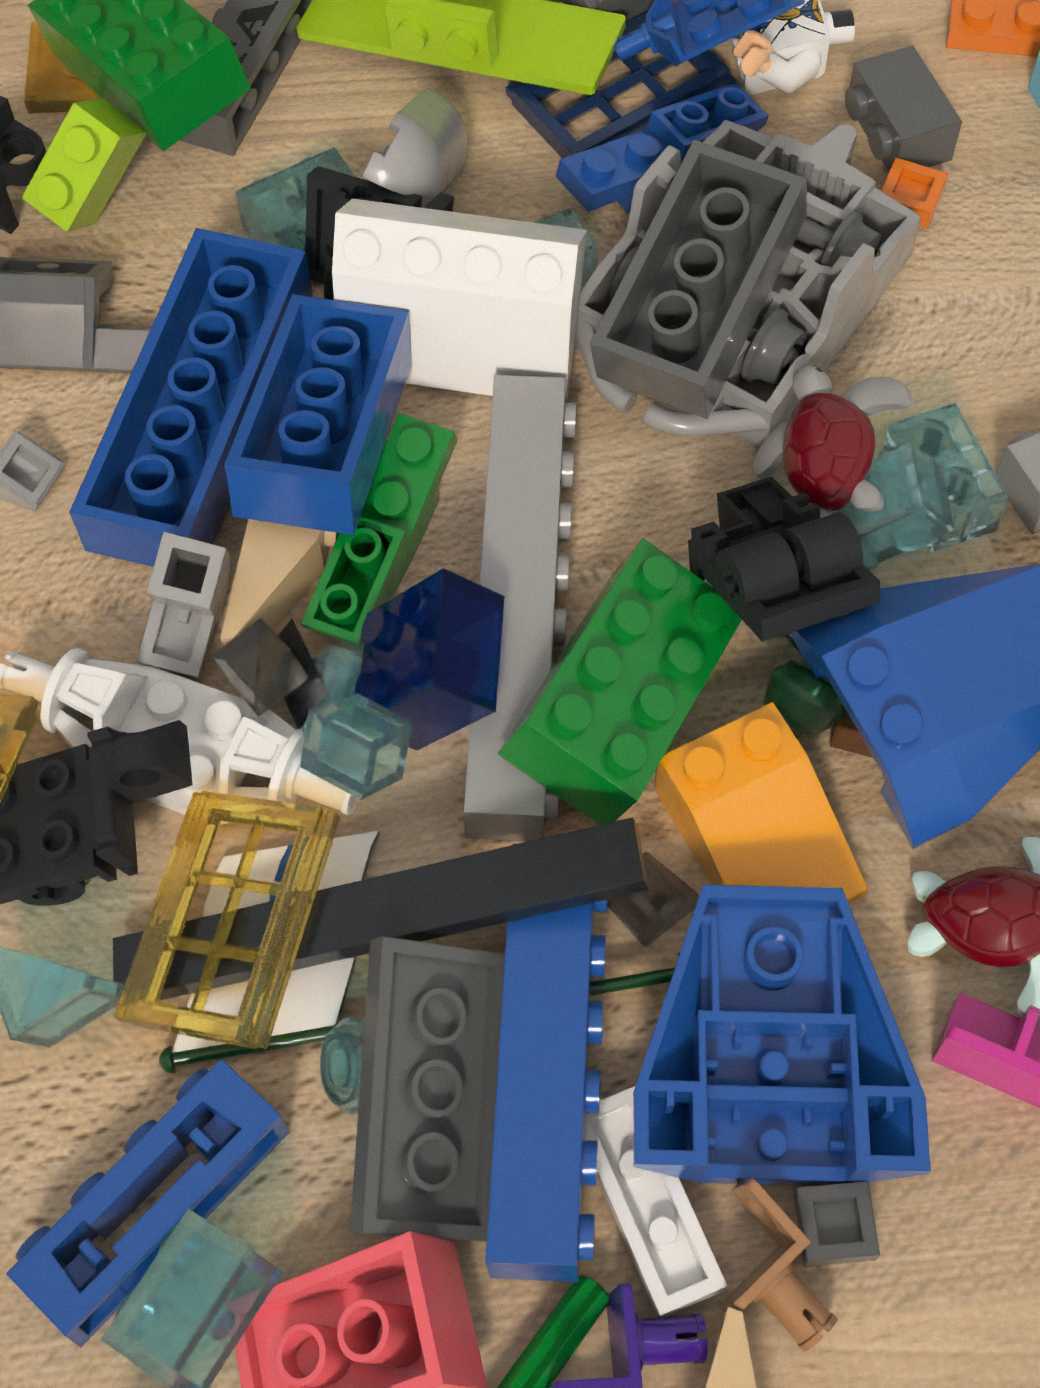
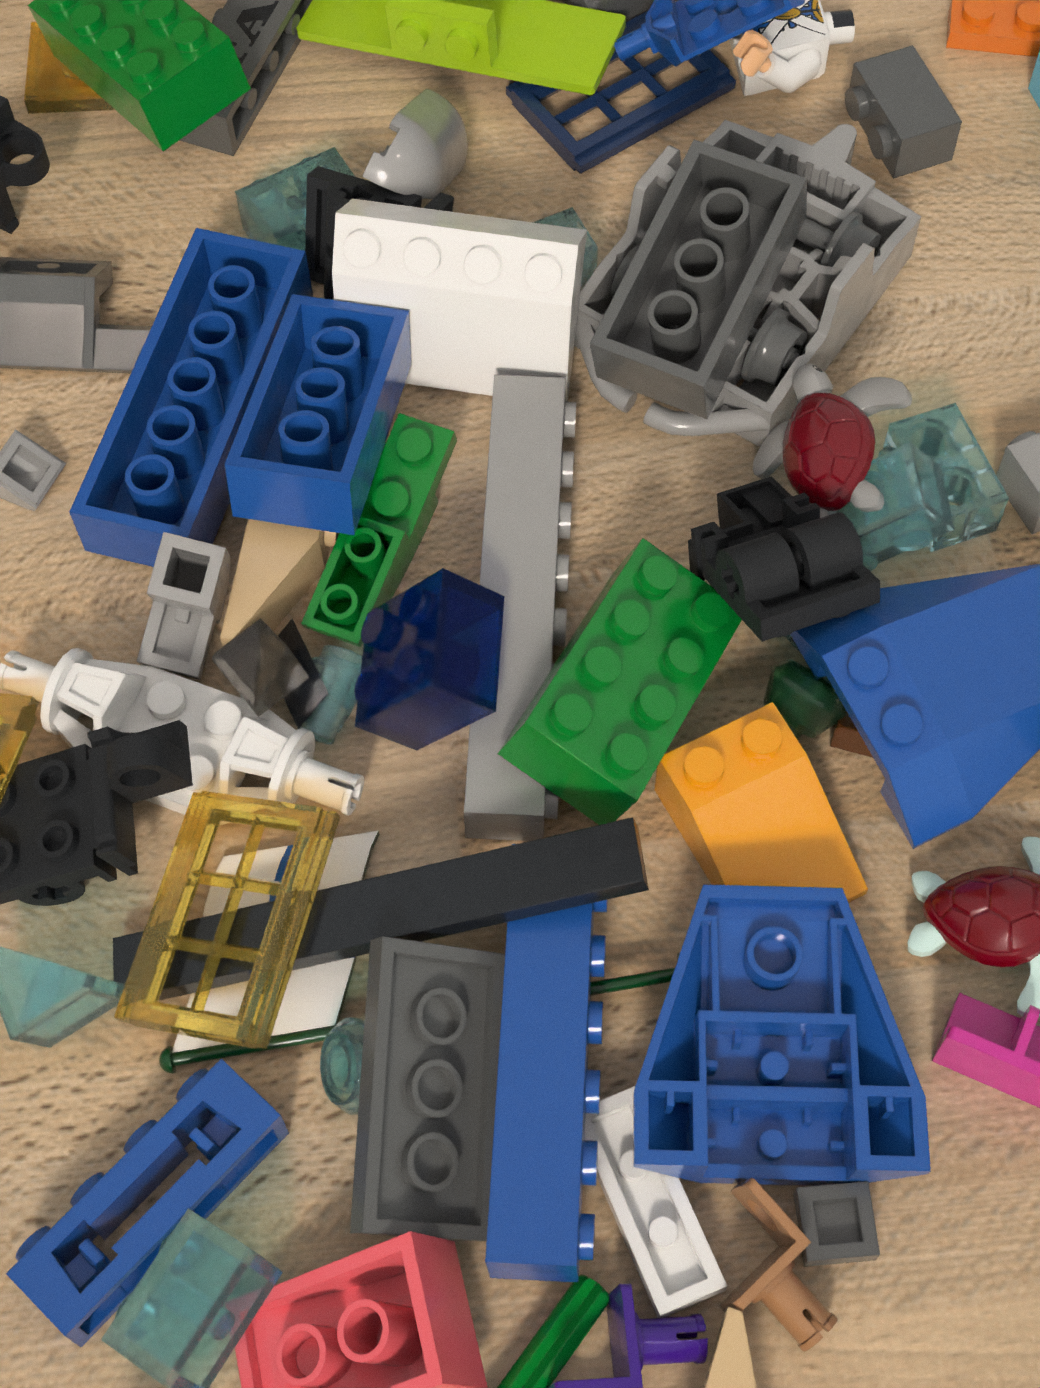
lime brick [21,98,147,232] -> none
clear light blue brick [300,690,413,800] -> none
blue slope [556,82,769,213] -> none
clear smoke slope [608,852,699,947] -> none
orange plate [881,158,949,228] -> none

